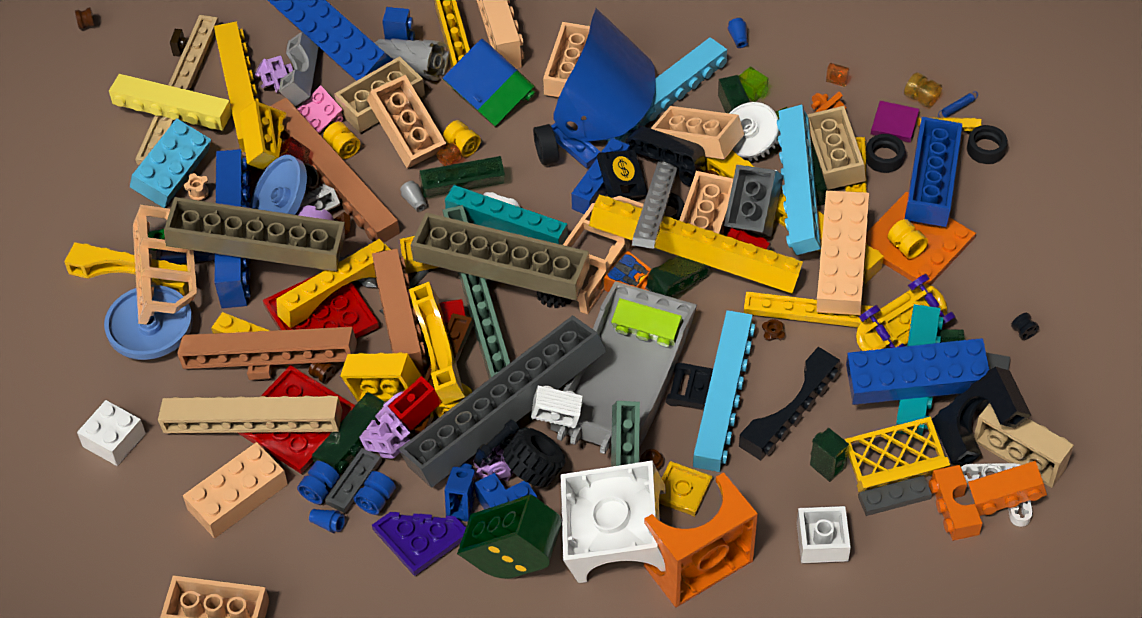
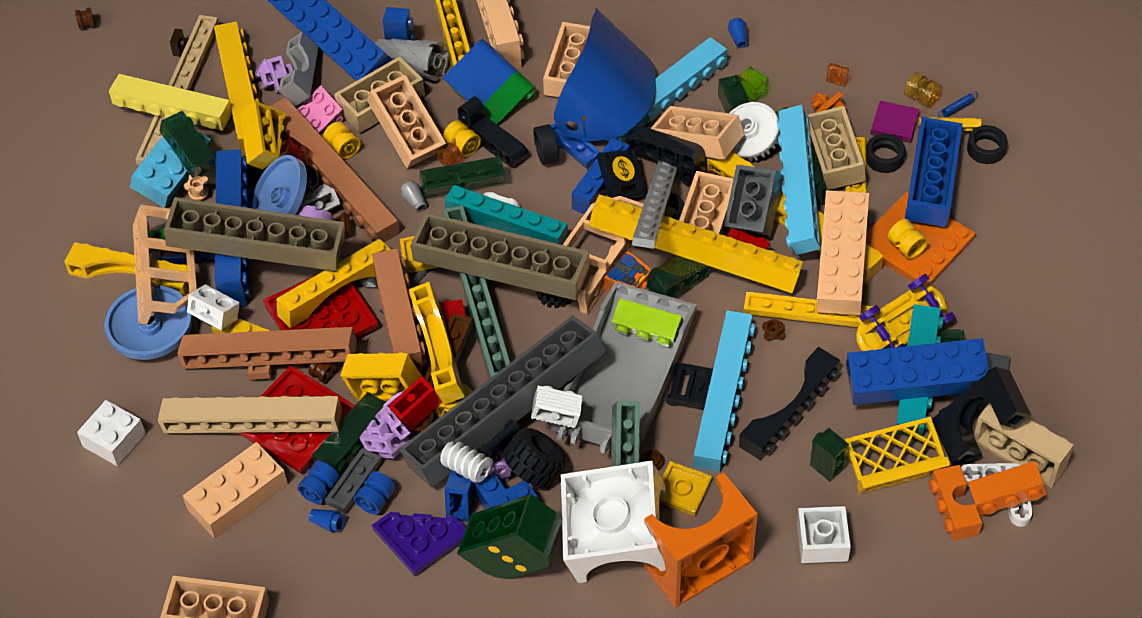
dark grey plate [858,475,932,516] -> none
black wheel [1011,312,1039,340] -> none
none -> clear green brick [159,111,216,178]
none -> white brick [187,284,240,330]
none -> white piece [440,441,493,483]
none -> black beam [457,96,529,167]

